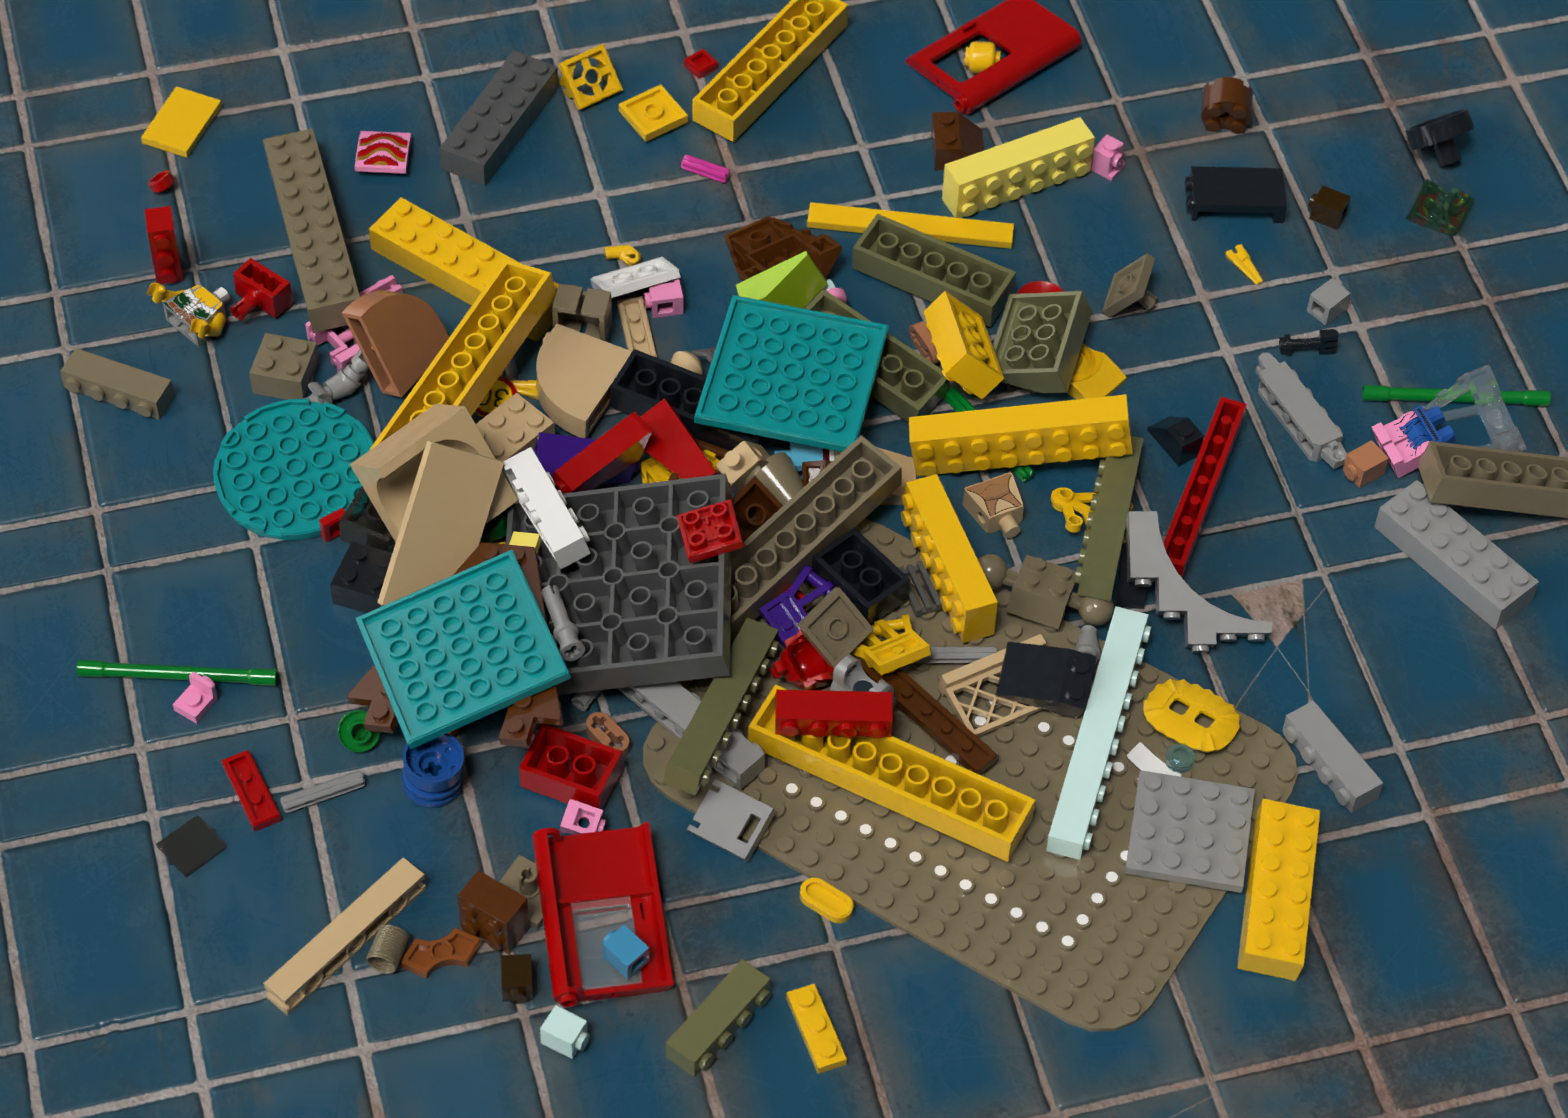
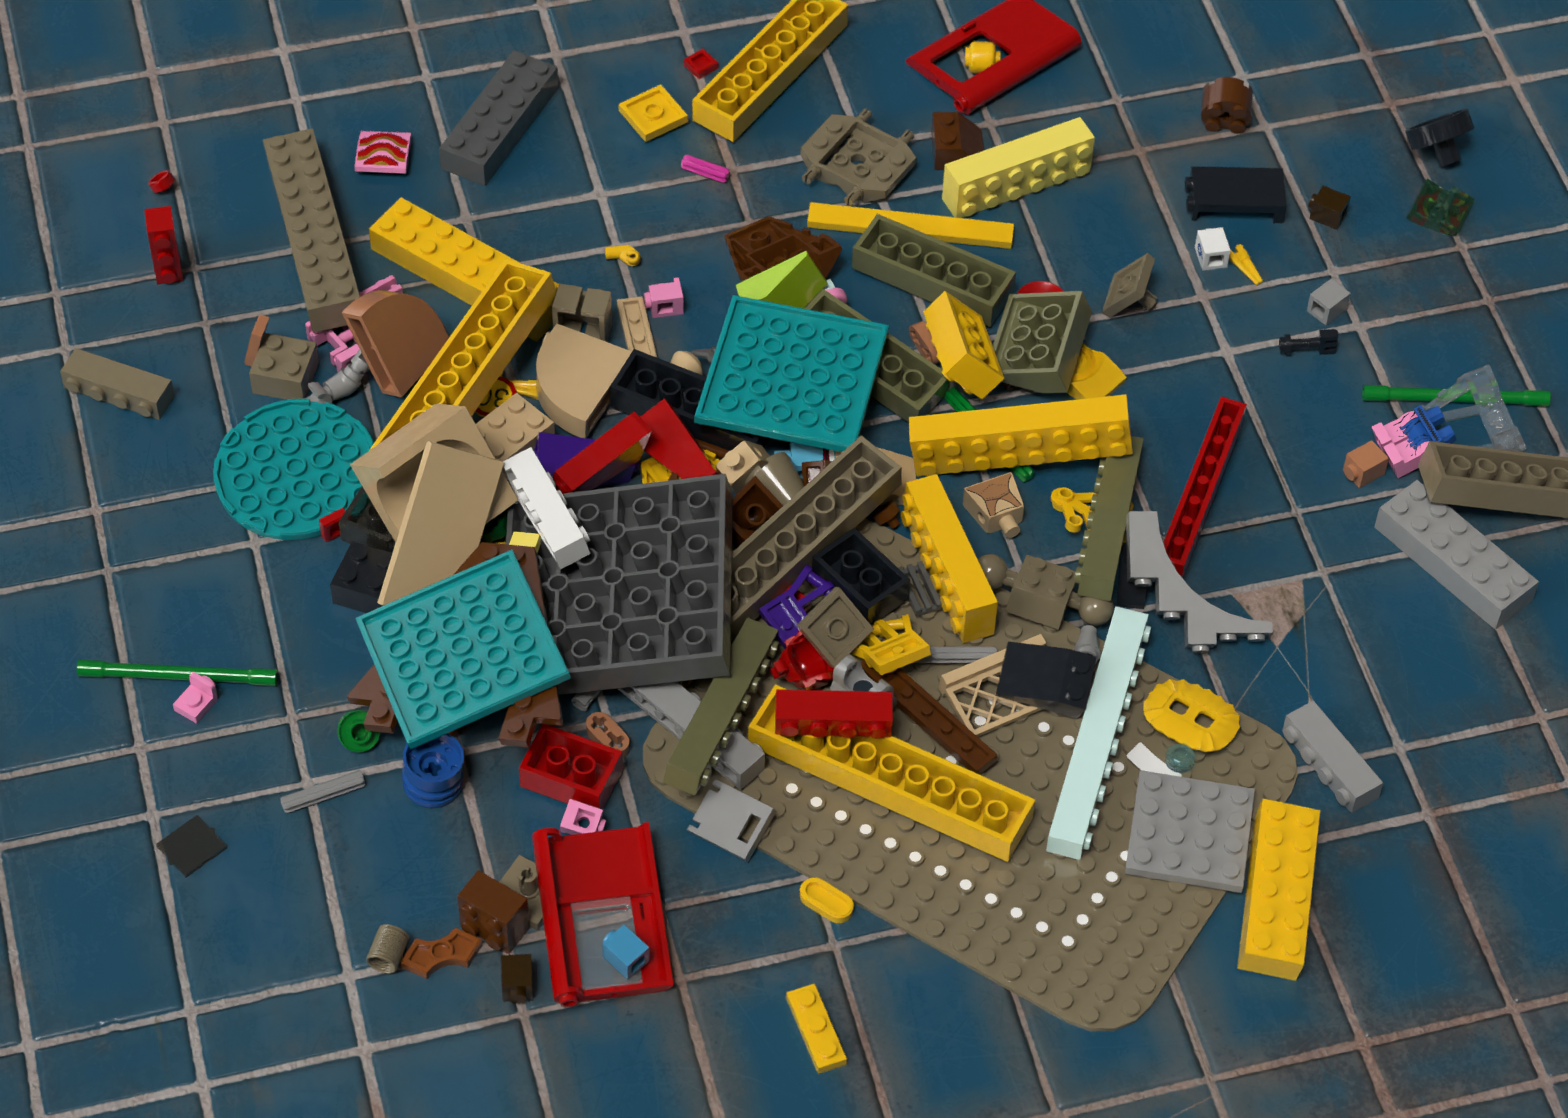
yellow tile [141,86,222,158] -> none
torso [147,282,230,347] -> none
red tile [221,750,281,832] -> none
red brick [230,258,293,320] -> none
tan piece [264,857,426,1016] -> none
light aqua brick [540,1005,590,1059] -> none
light grey pin [541,585,585,661] -> none
yellow piece [558,44,623,110] -> none
white tile [590,257,680,298] -> none
olive brick [666,959,771,1077] -> none
red tile [677,499,744,563] -> none
bright pink brick [1091,134,1126,181] -> none
black slope [1147,416,1204,467] -> none
light grey hinge [1256,352,1347,469] -> none
none -> nougat tile [244,314,270,367]
none -> dark tan piece [801,108,916,206]
none -> reddish brown tile [872,500,900,529]
none -> white brick [1195,227,1230,271]

